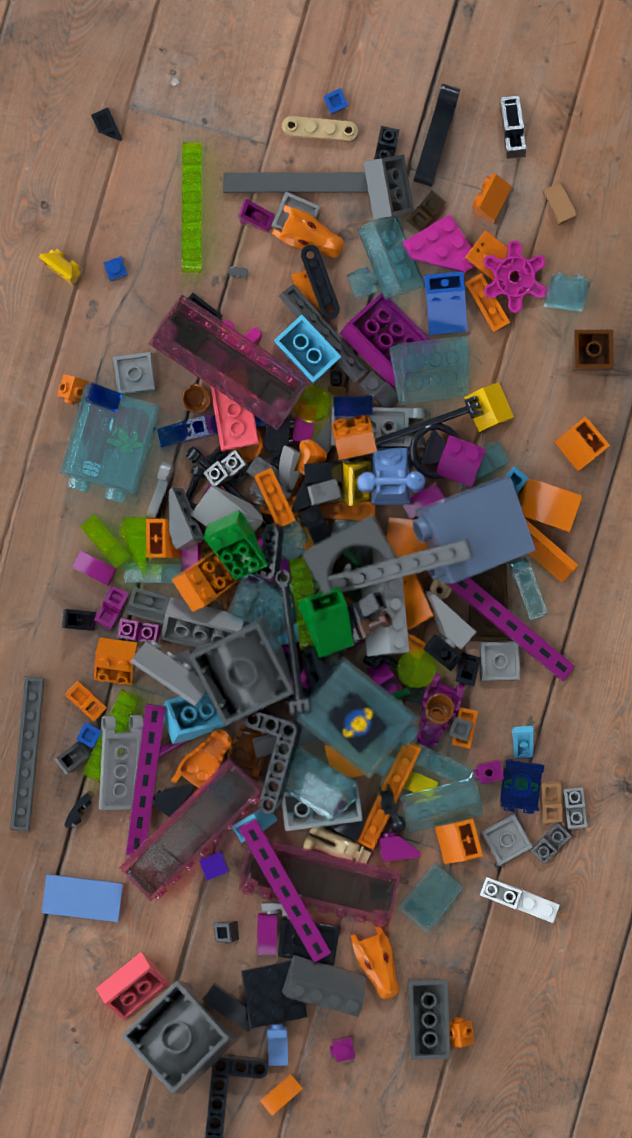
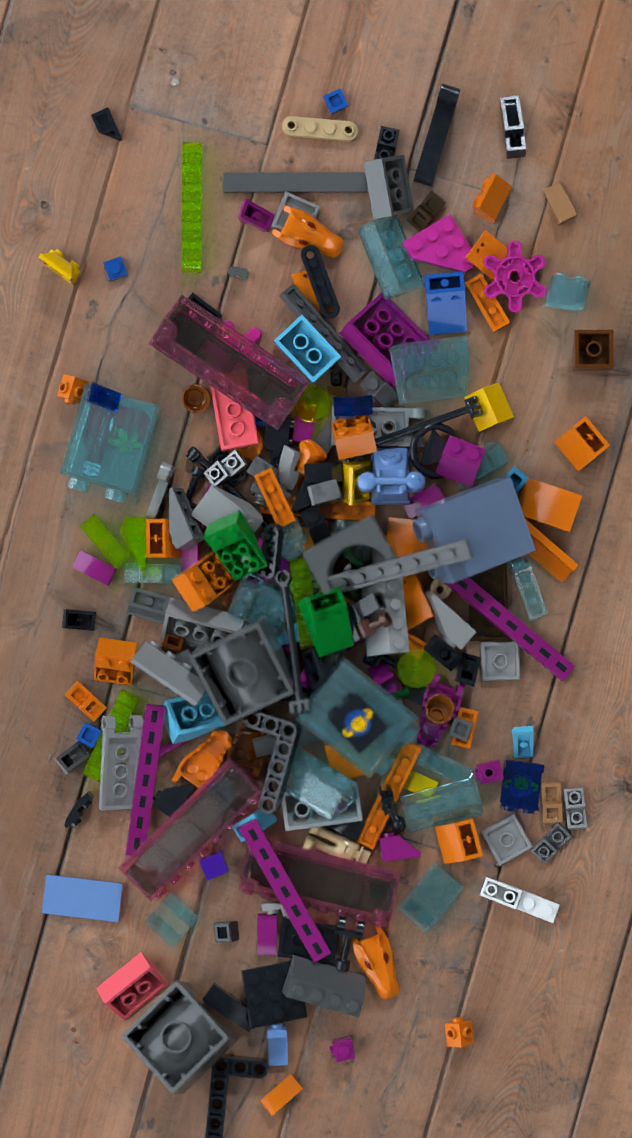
dark grey tile [10,676,45,831] -> none
magenta slope [94,585,129,630] -> none
light grey tile [113,352,156,395] -> none
magenta slope [117,618,161,643] -> none
clear blue slope [157,415,218,447] -> none
clear light blue brick [346,266,378,300] -> none
dark grey slope [408,978,450,1060] -> none
none -> clear light blue slope [144,892,199,948]
none -> reddish brown slope [161,633,185,654]
none -> black bar [334,916,365,970]

